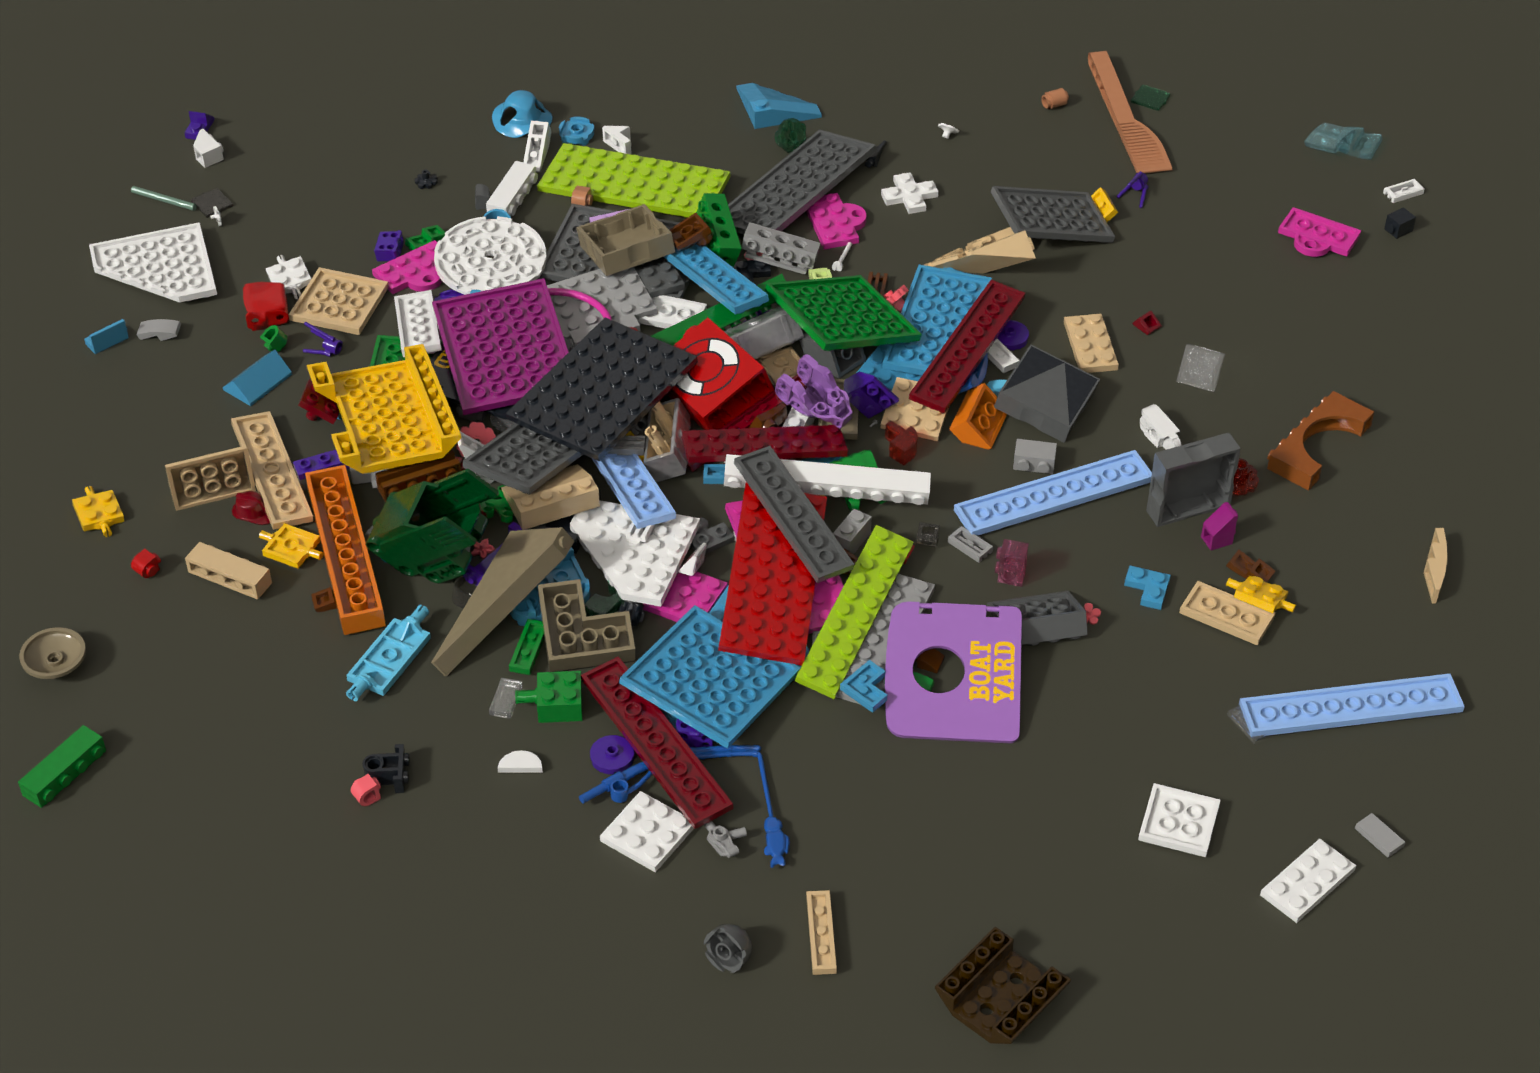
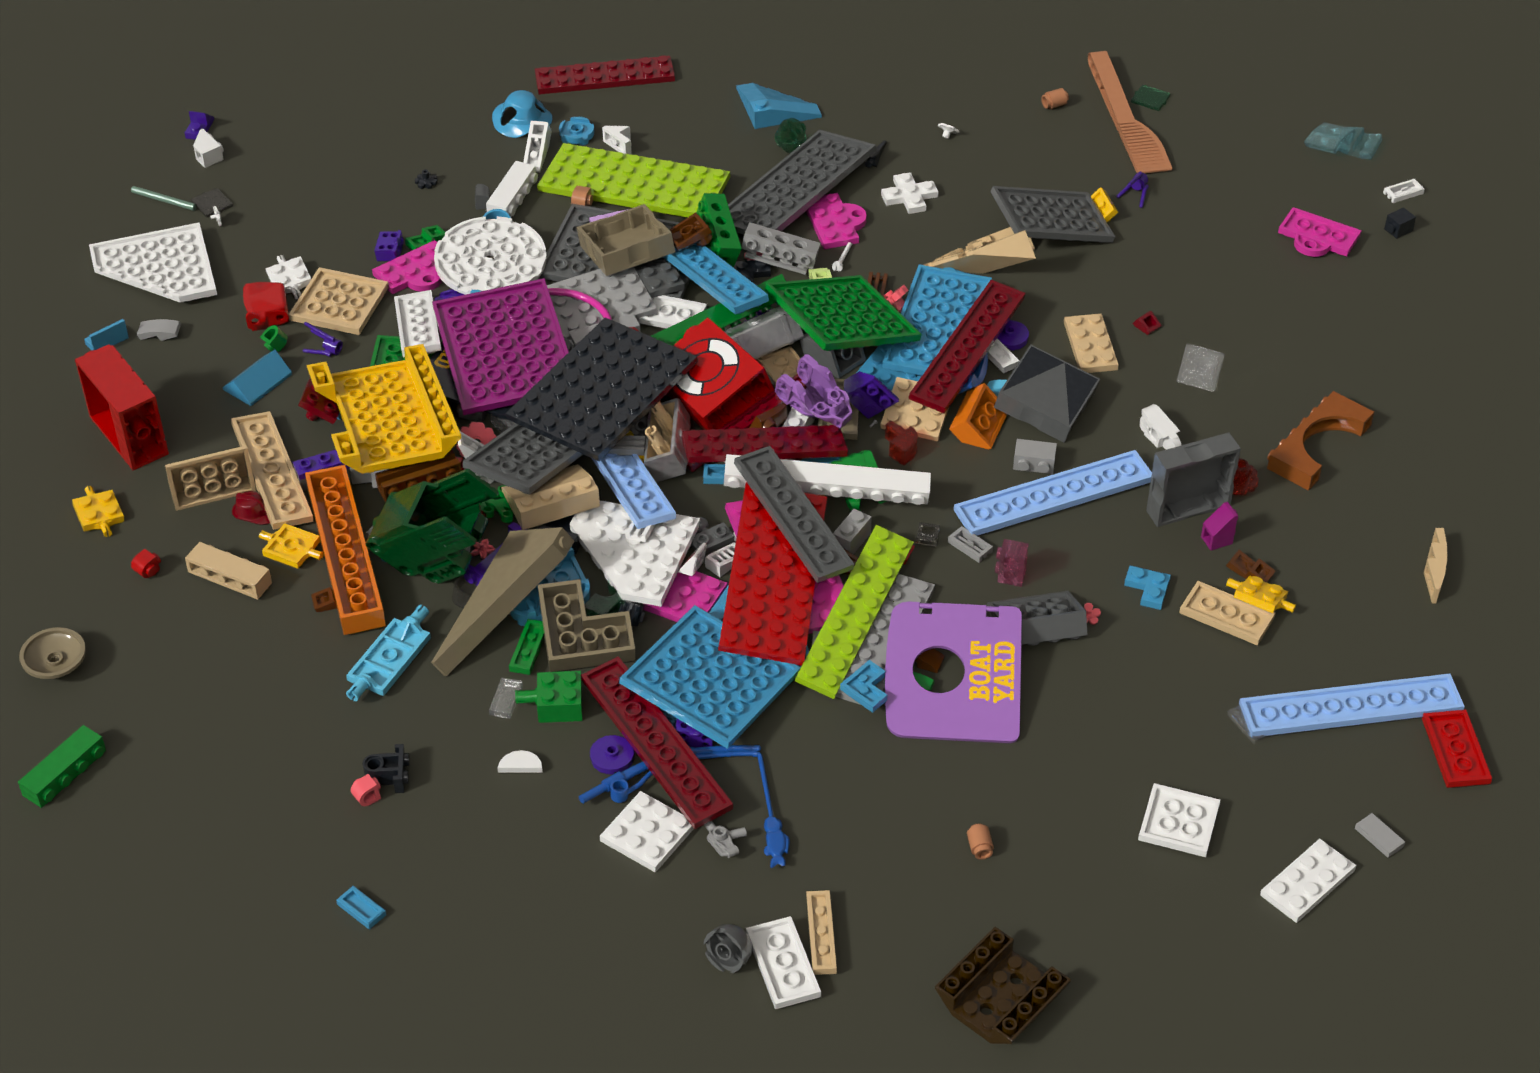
none -> red brick [75,344,169,471]
none -> dark azure tile [336,886,386,930]
none -> dark red plate [535,56,675,95]
none -> white slope [705,543,736,577]
none -> white plate [746,916,821,1010]
none -> nougat brick [967,824,994,859]
none -> red plate [1422,710,1492,788]

